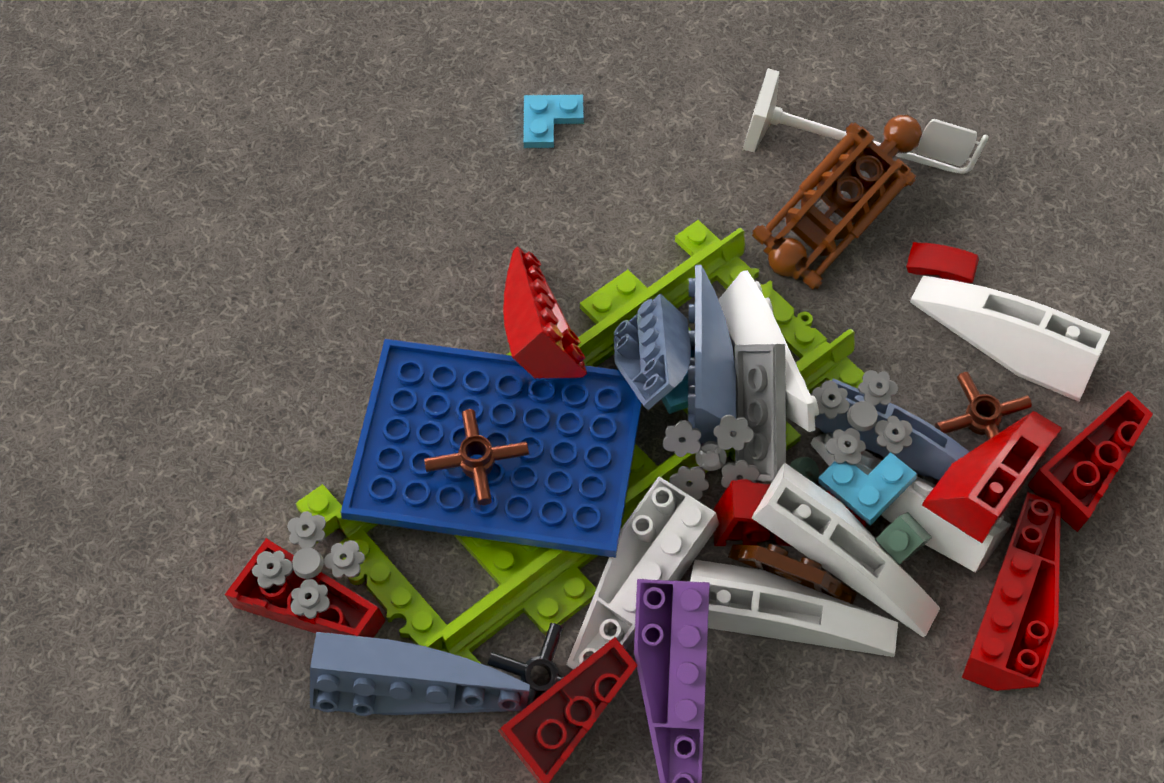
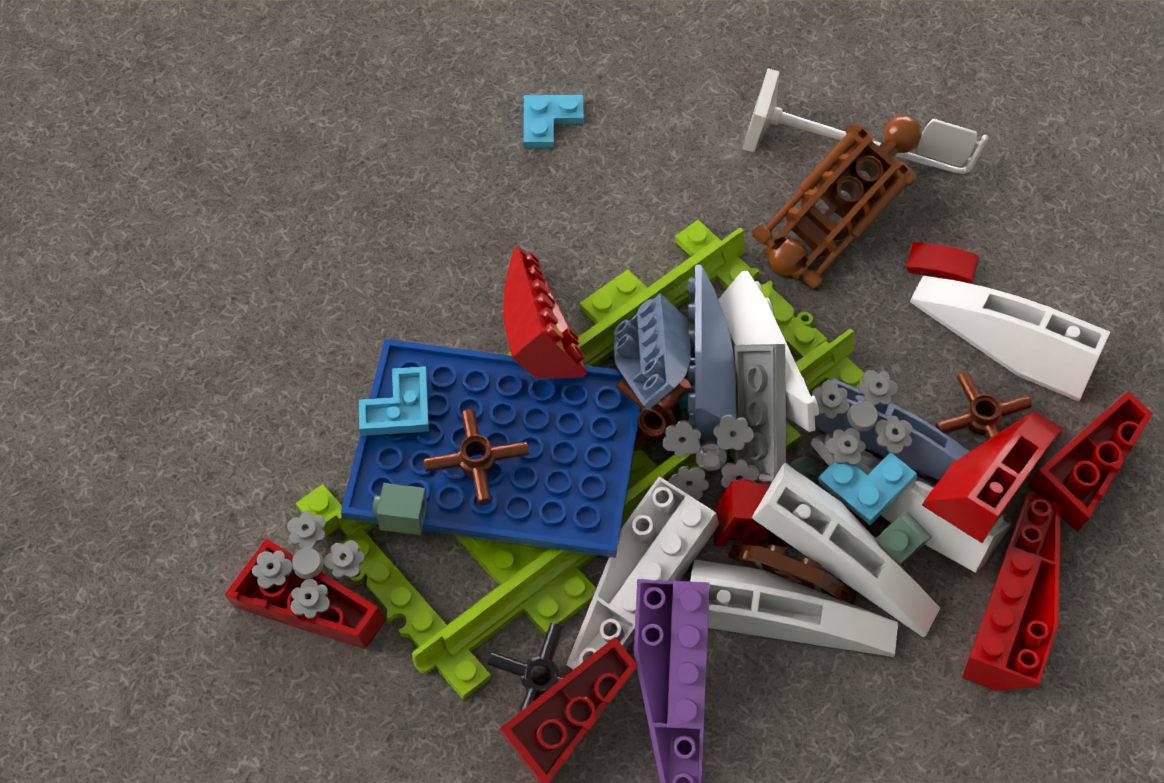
sand blue wedge [310,632,530,716] -> none
none -> medium azure plate [359,366,429,436]
none -> sand green brick [372,483,428,535]
none -> copper bar [616,378,702,451]

